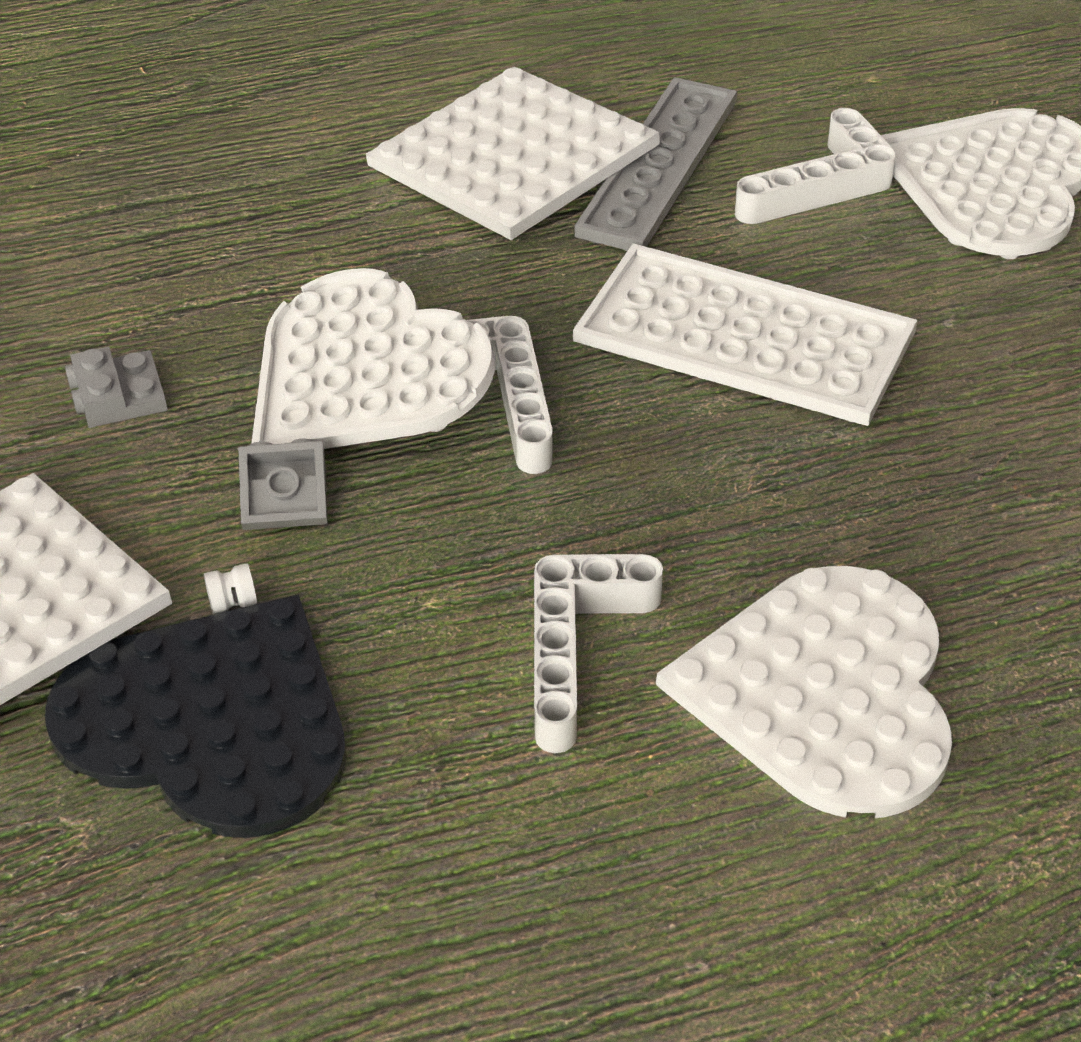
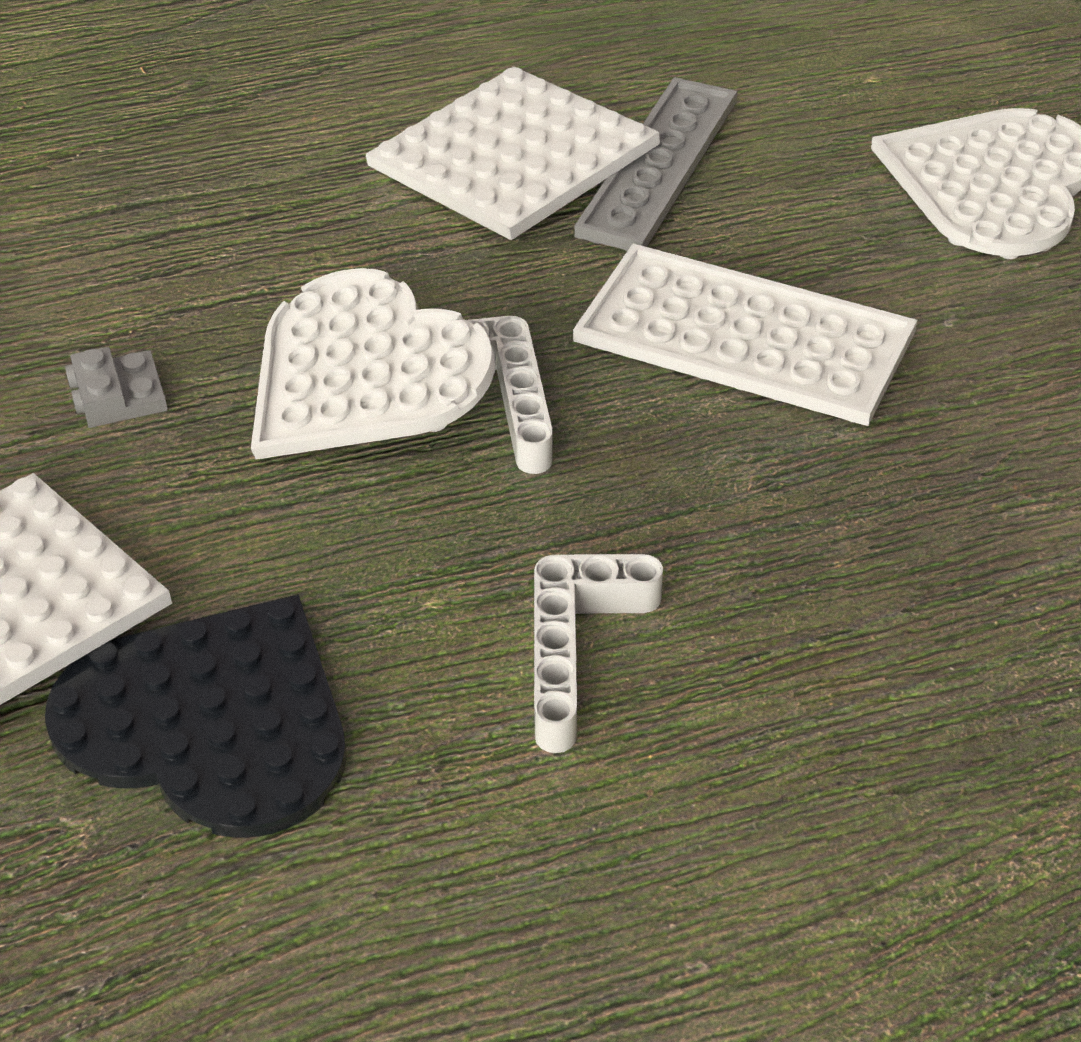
white wheel [204,563,257,615] -> none
light grey plate [238,438,328,530] -> none
white plate [656,566,952,818] -> none
white beam [735,108,896,224] -> none

